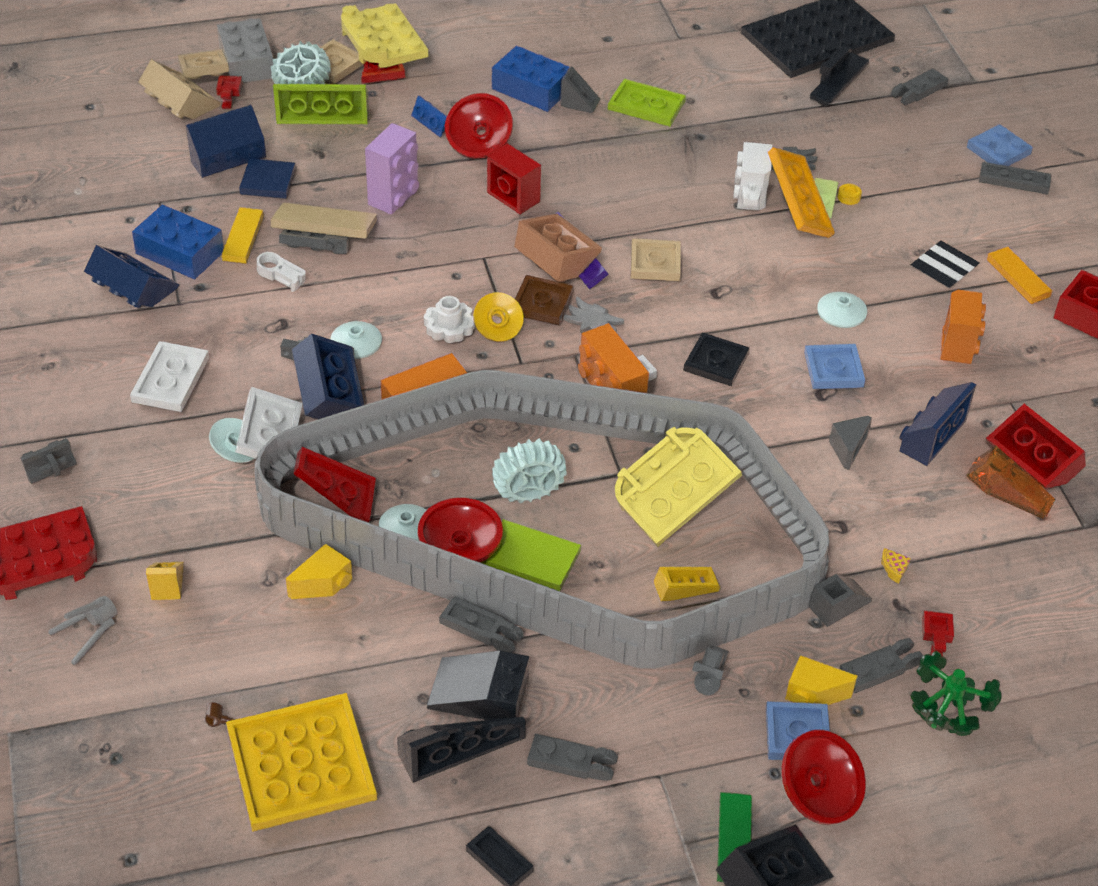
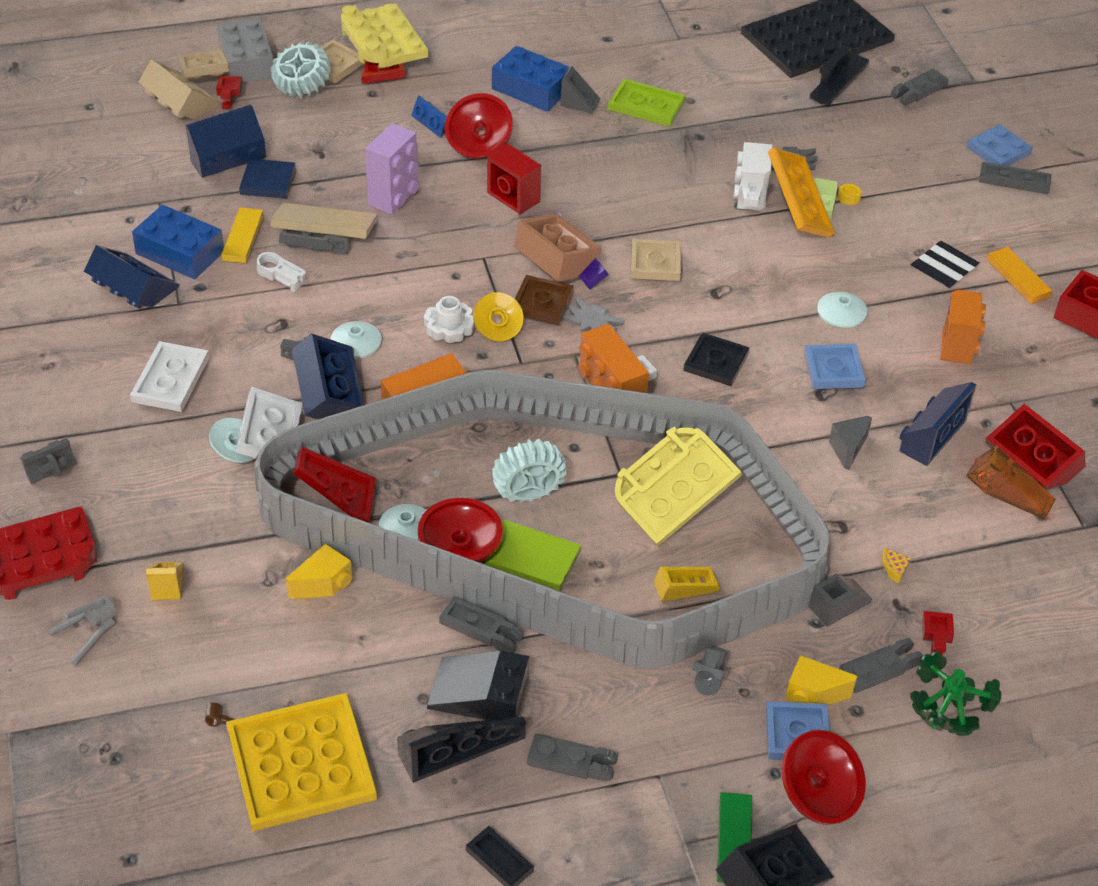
lime slope [273,84,369,124] -> none

